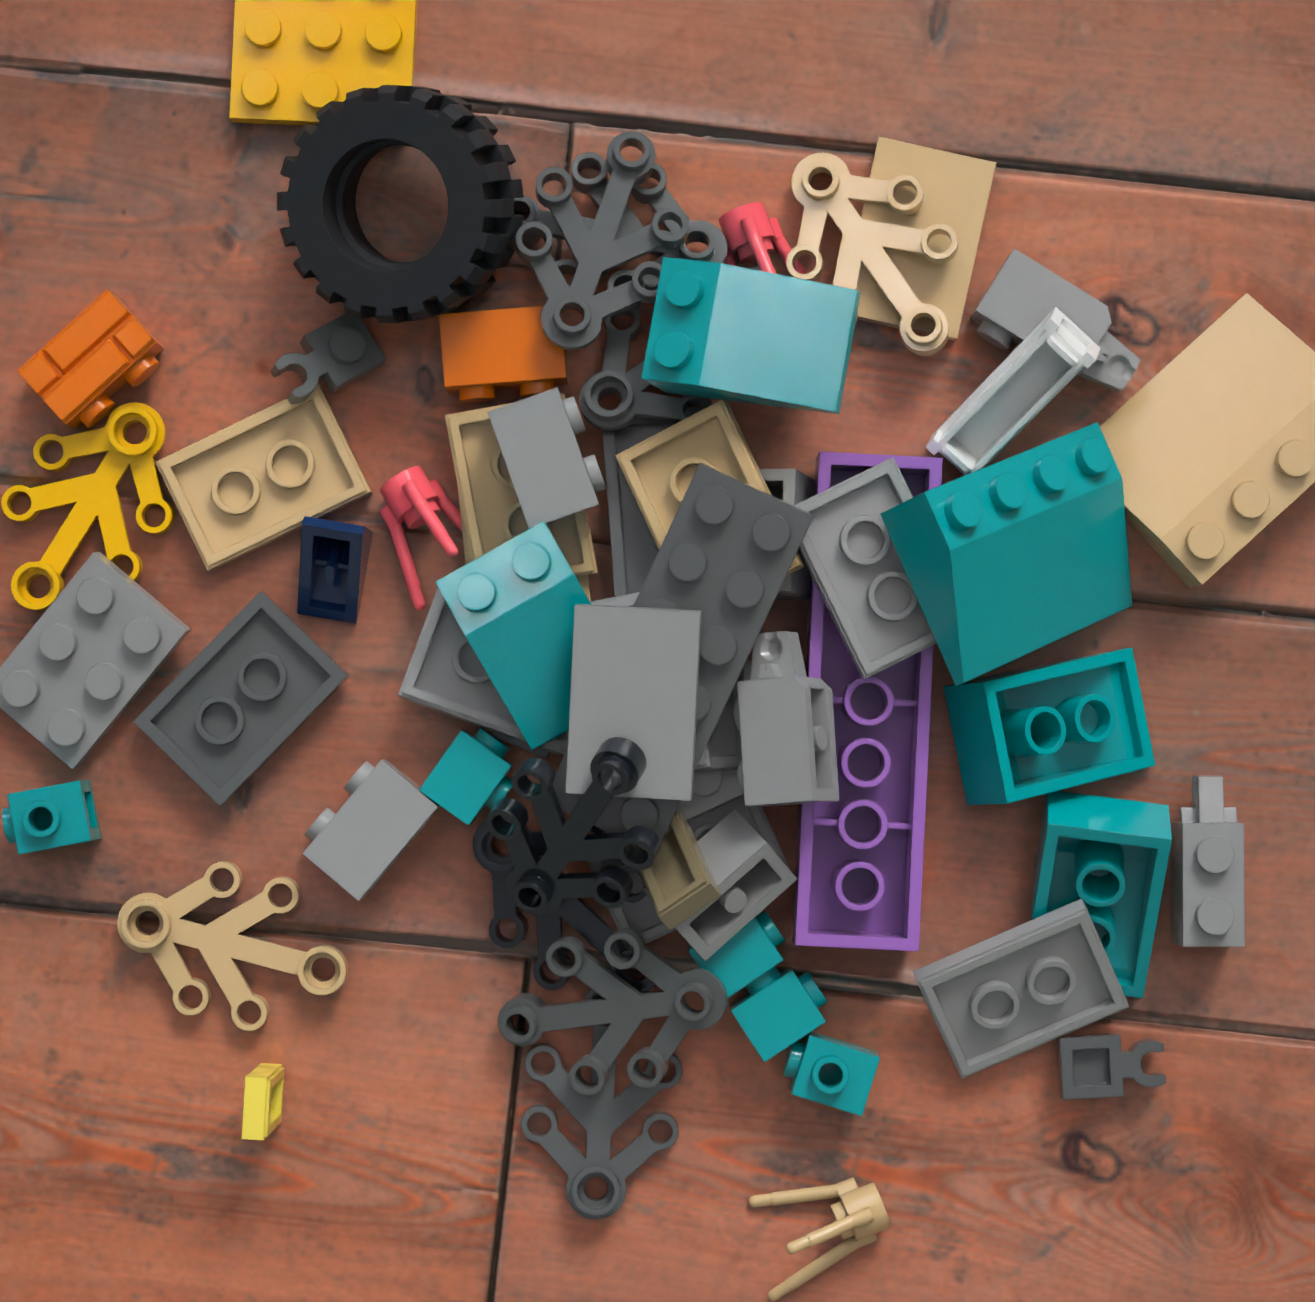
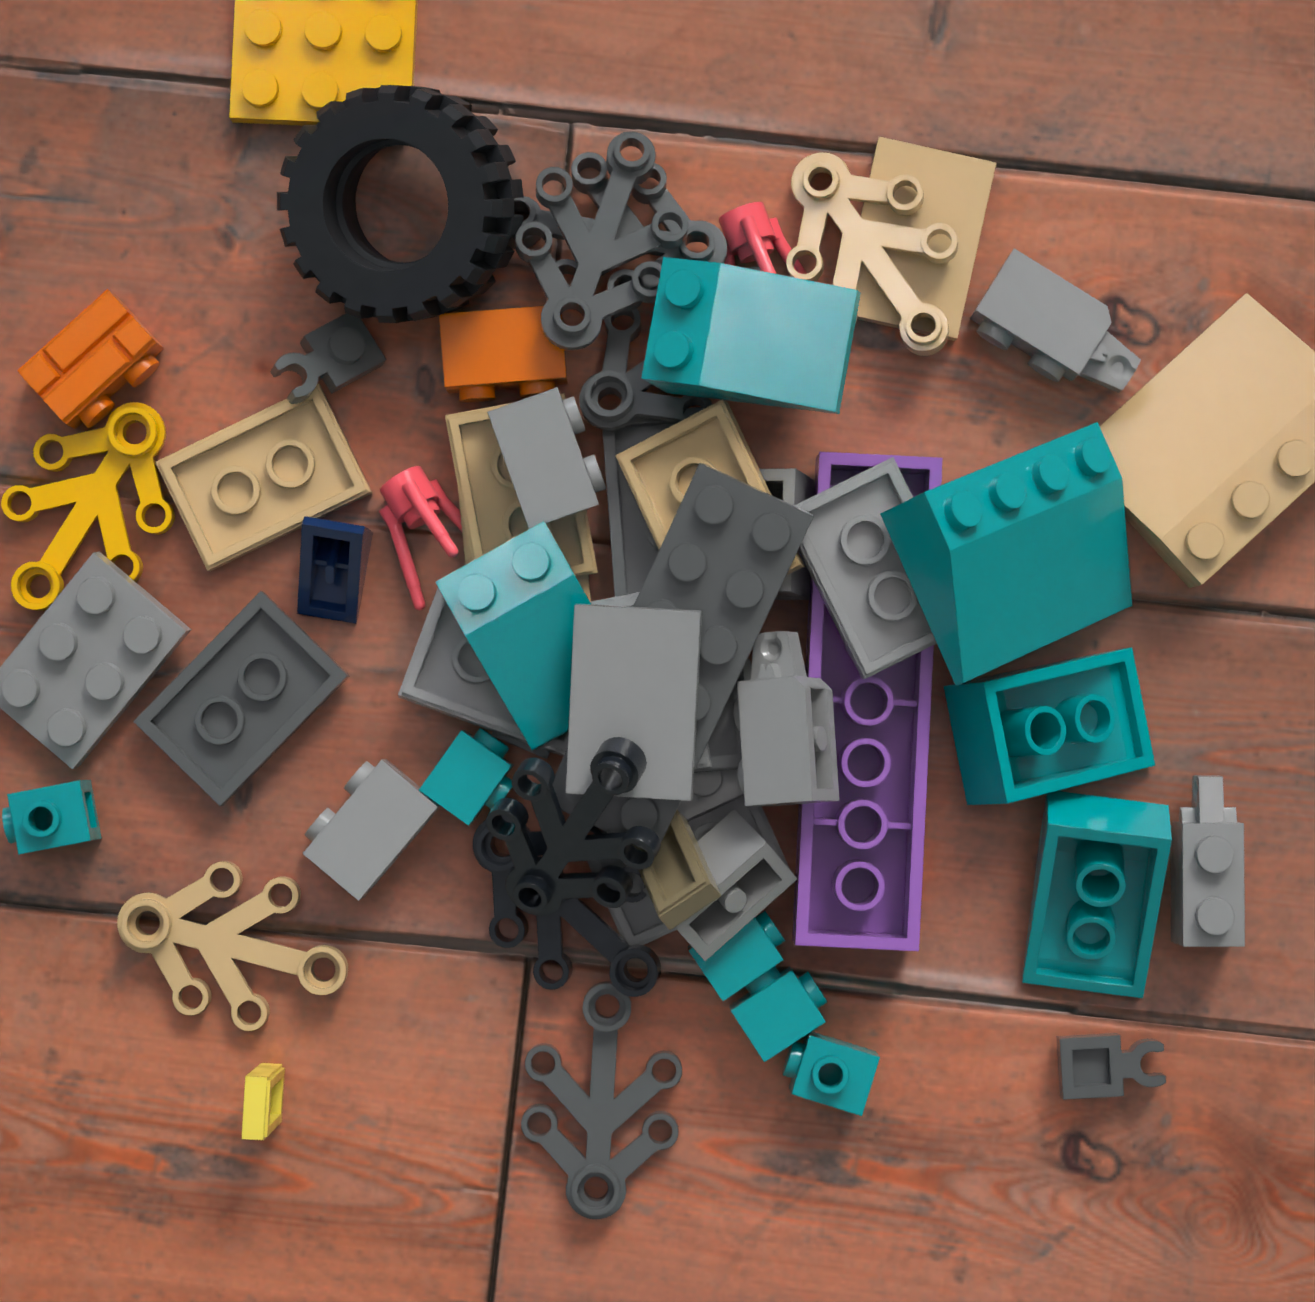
dark grey plant [498,928,727,1095] -> none
tan plant [749,1177,891,1301] -> none
light grey tile [913,898,1129,1079] -> none
white container [926,307,1101,476] -> none

